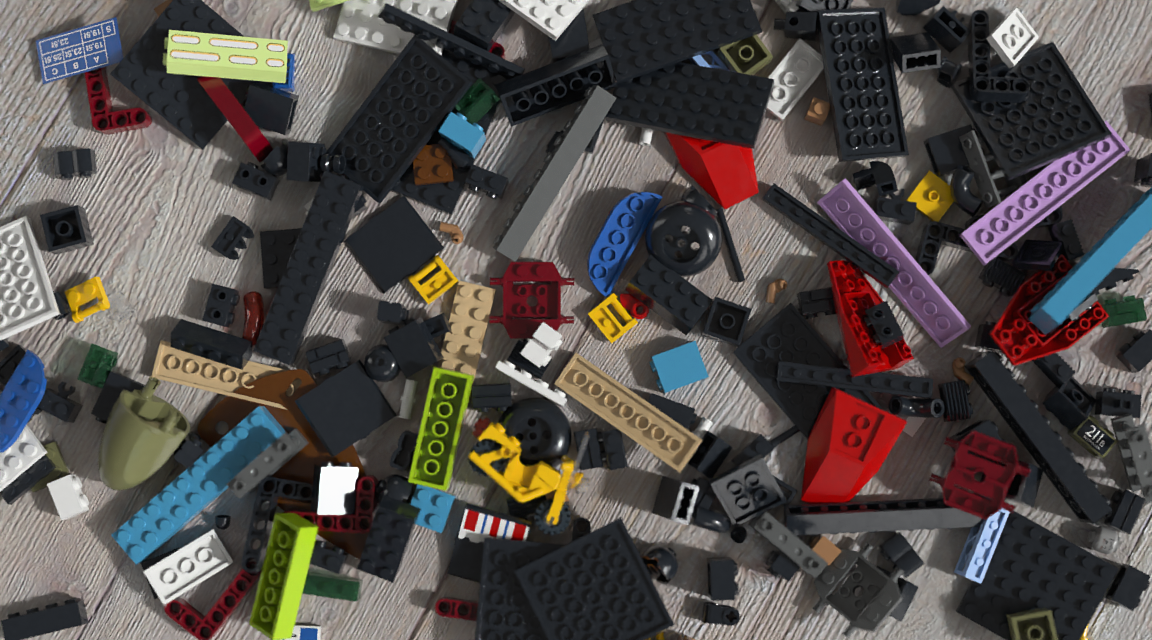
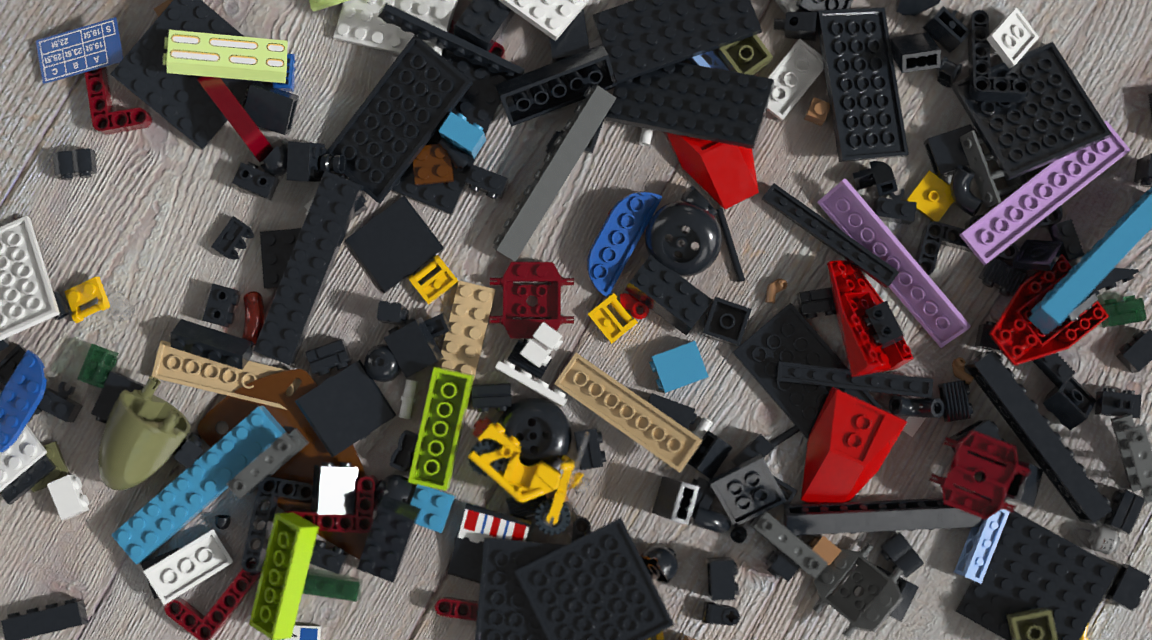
black brick [40,205,94,255] -> none
medium nougat arm [439,222,464,244] -> none
clear green brick [455,78,500,124] -> none
black brick [601,429,628,471] -> none
brick [1067,415,1118,459] -> none

